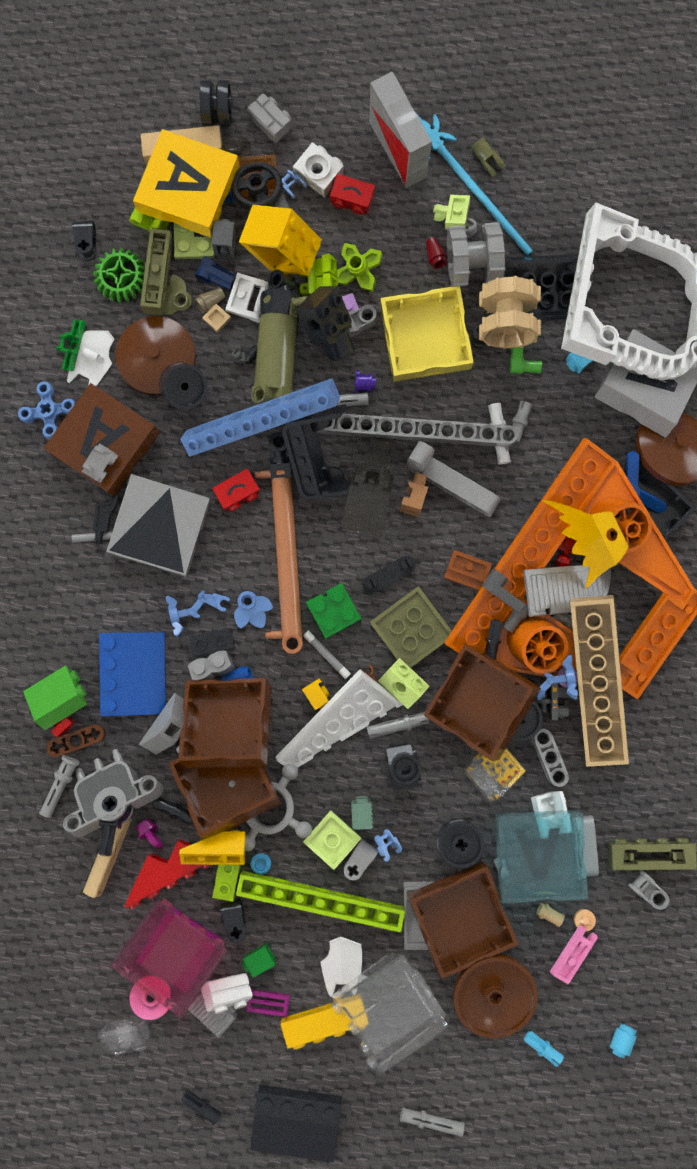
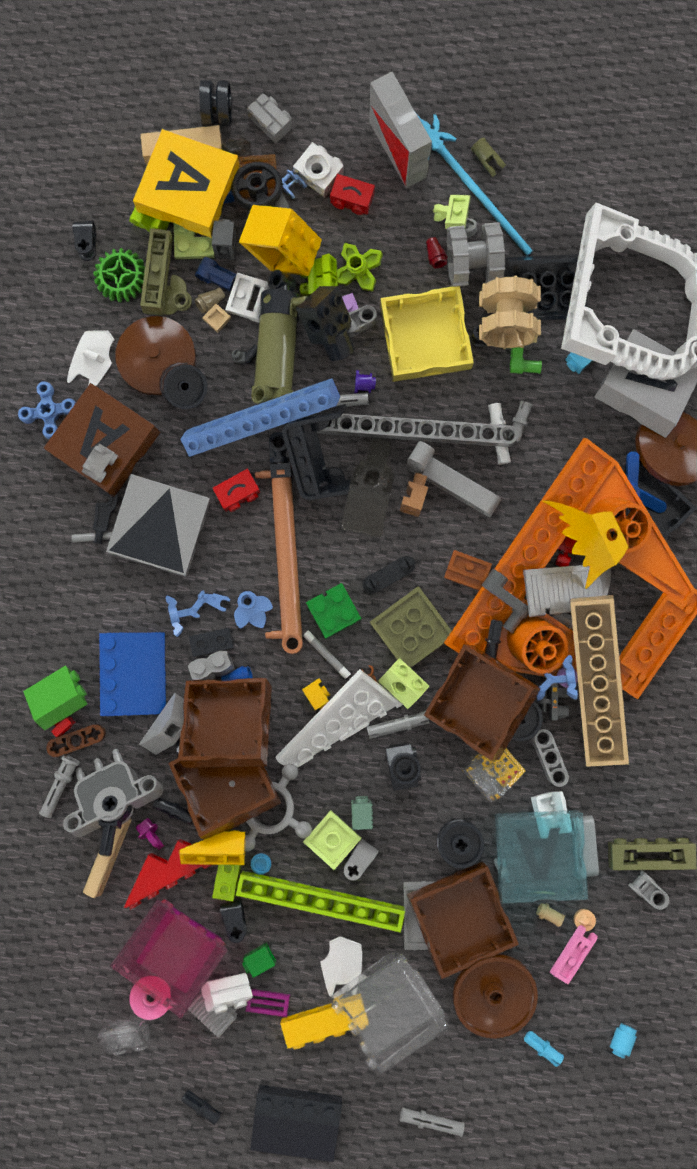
green piece [56,320,86,372] -> none
light blue piece [375,829,402,861] -> none

